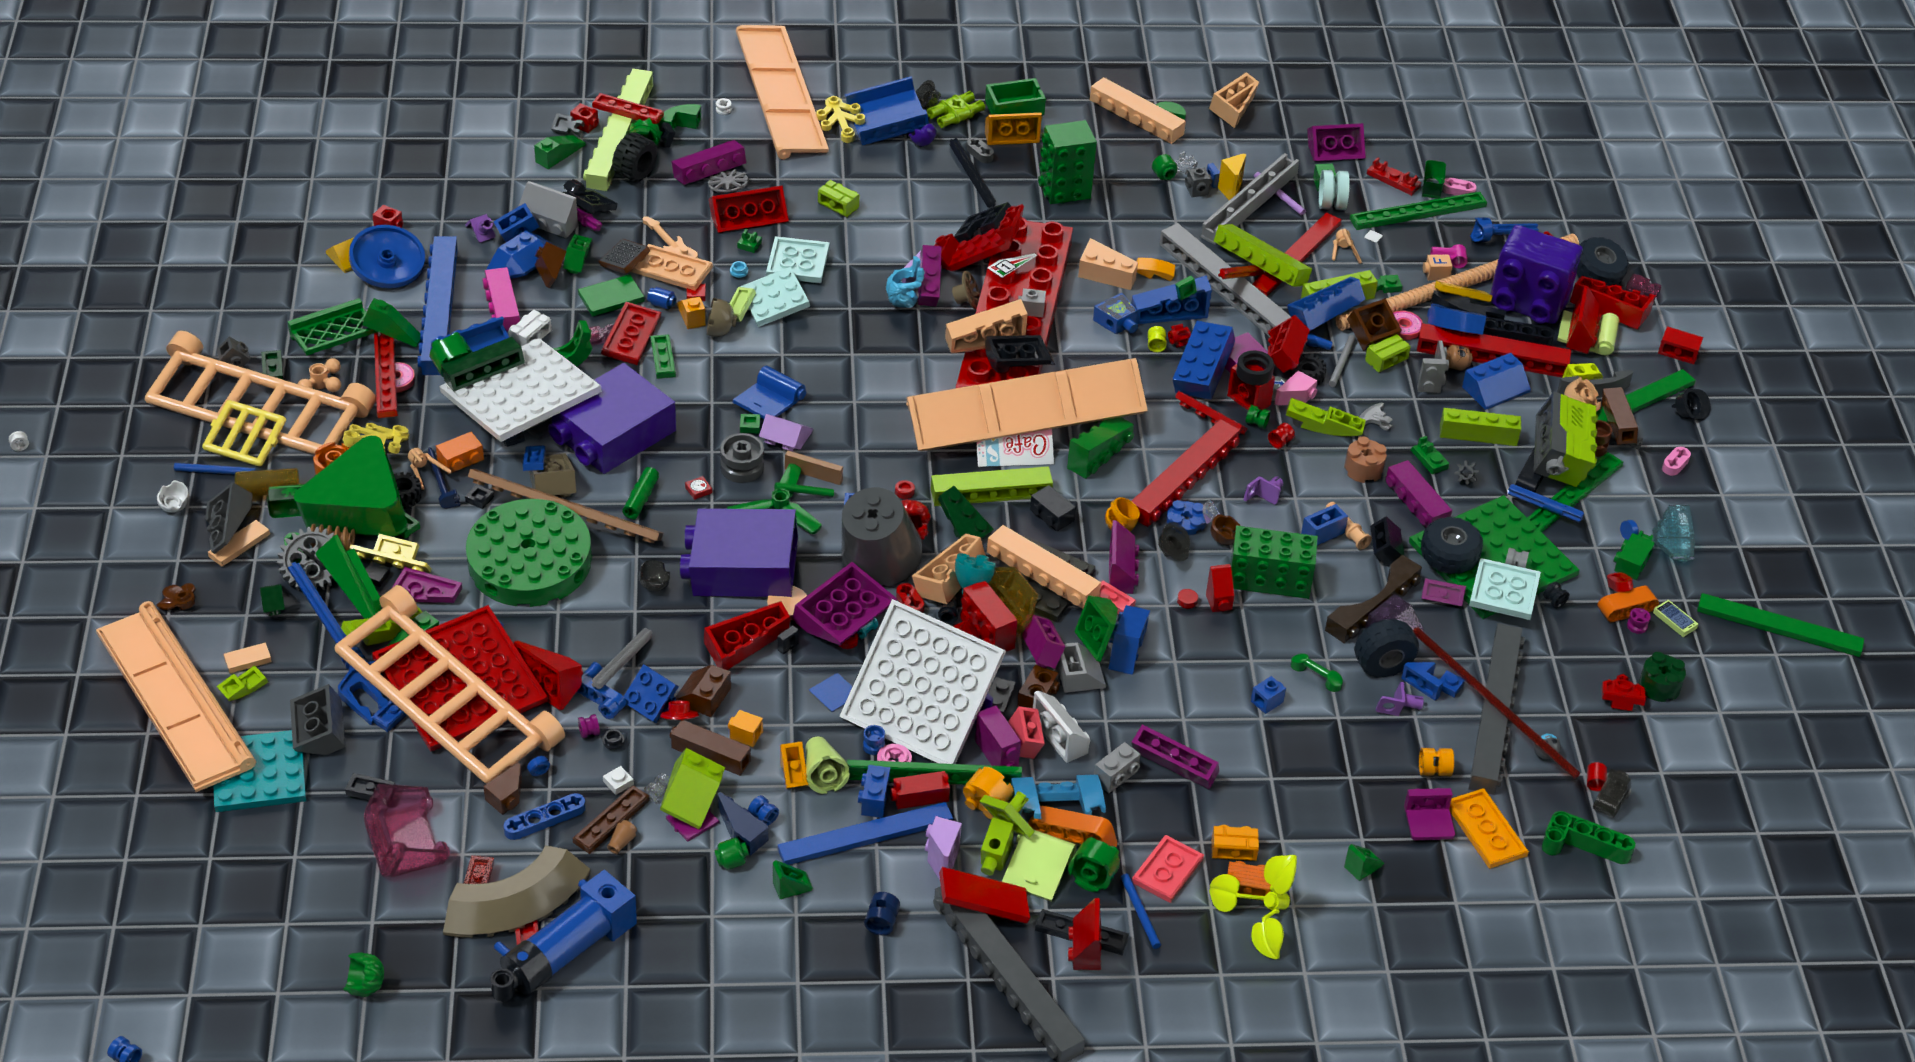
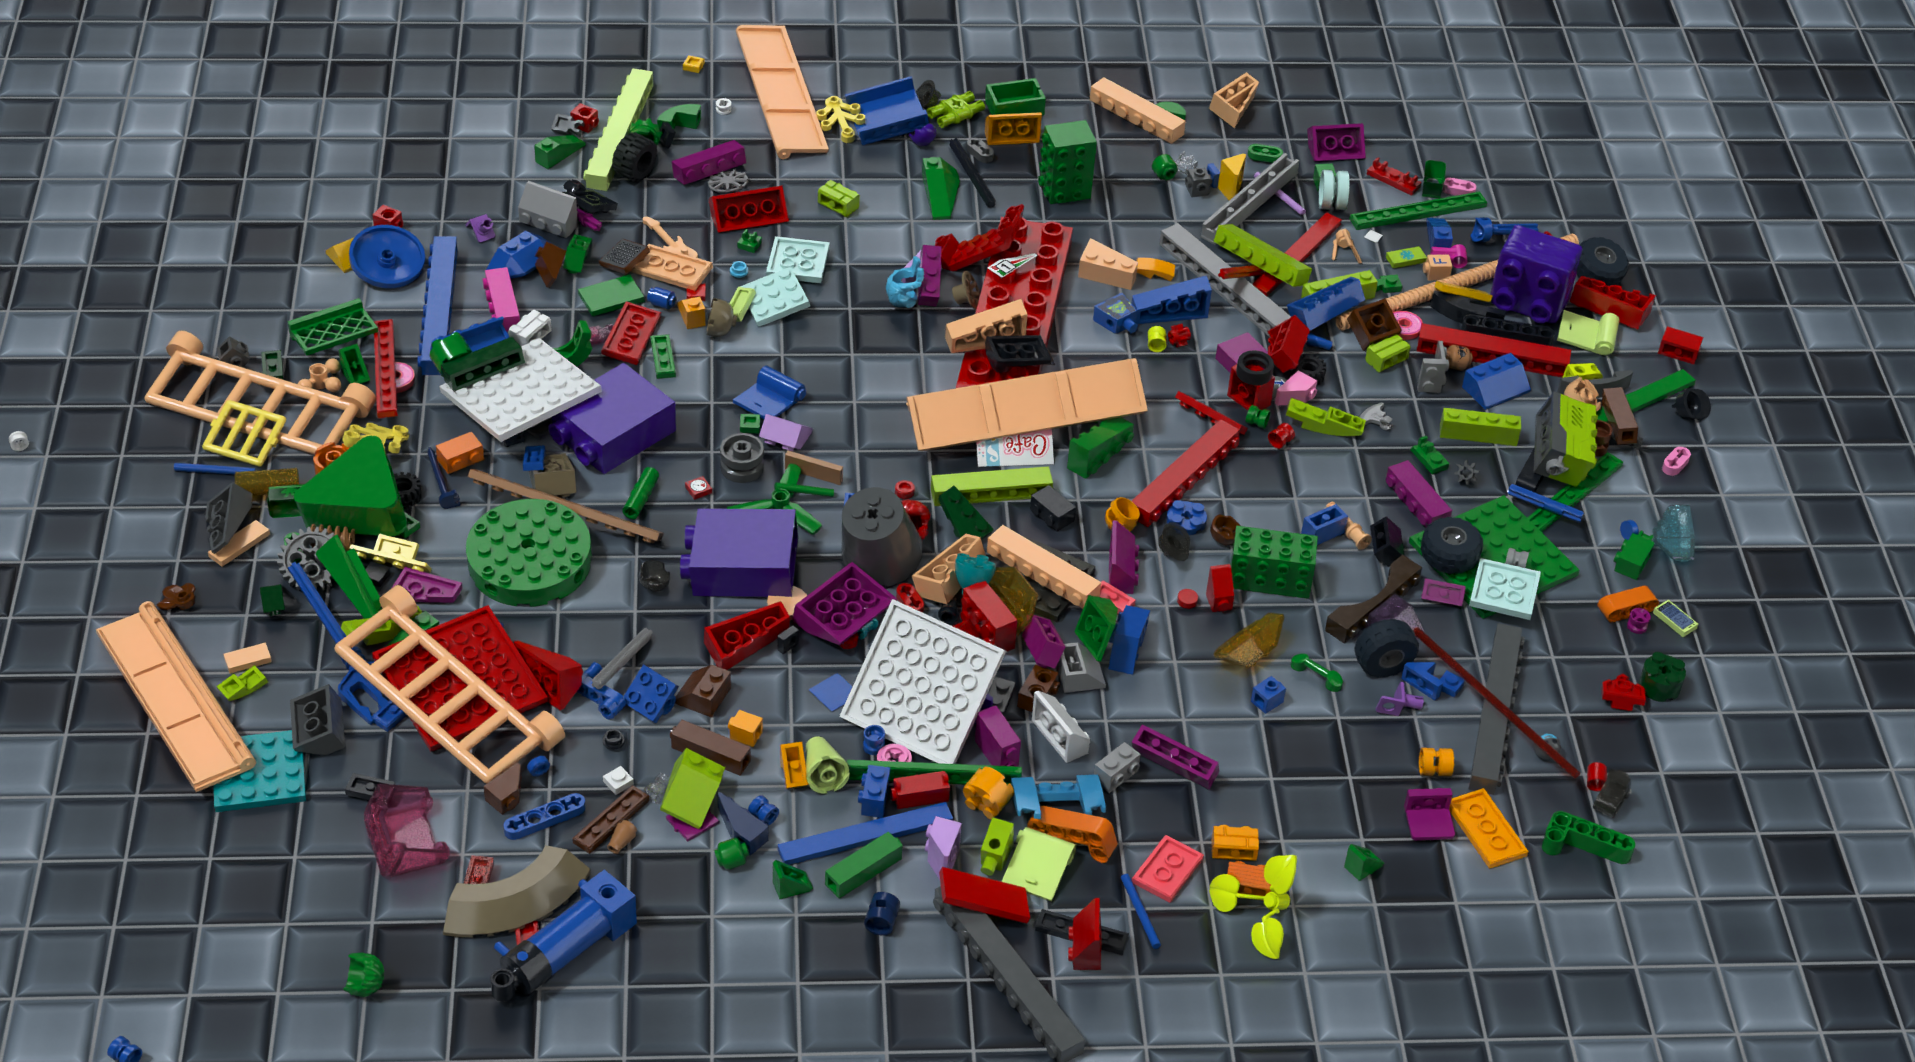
white hair [157,480,189,513] -> none
green slope [362,298,421,347] -> none
light nougat plant [407,448,452,490] -> none
black tile [465,484,494,509] -> none
blue brick [493,203,540,242] -> none
magenta wheel [578,714,600,739] -> none
red tile [592,93,664,124] -> none
red piece [660,700,699,720] -> none
black plate [954,202,1011,242] -> none
lime tile [979,791,1035,838] -> none
coral brick [1008,706,1045,759] -> none
light grey brick [1018,288,1046,318] -> none
green brick [1068,837,1120,892] -> none
blue brick [1173,321,1235,400] -> none
green tile [1175,275,1197,300] -> none
clear tile [1203,499,1220,524] -> none
medium lavender bracket [1243,476,1283,505] -> none
light grey bar [1329,335,1356,387] -> none
nougat brick [1344,436,1387,483] -> none
blue arch [1427,303,1486,335] -> none
black wheel [1543,582,1570,608] -> none
red slope [1566,285,1601,354] -> none
red beam [1607,572,1633,592] -> none
clear pink plate [1626,274,1661,298] -> none
green tile [1697,593,1865,657] -> none
none -> green slope [338,344,370,384]
none -> yellow tile [683,55,705,73]
none -> green brick [825,832,903,899]
none -> green wedge [922,157,960,220]
none -> clear yellow wedge [1213,613,1284,668]
none -> green plate [1248,144,1283,163]
none -> lime tile [1386,246,1427,268]
none -> blue slope [1426,218,1453,249]

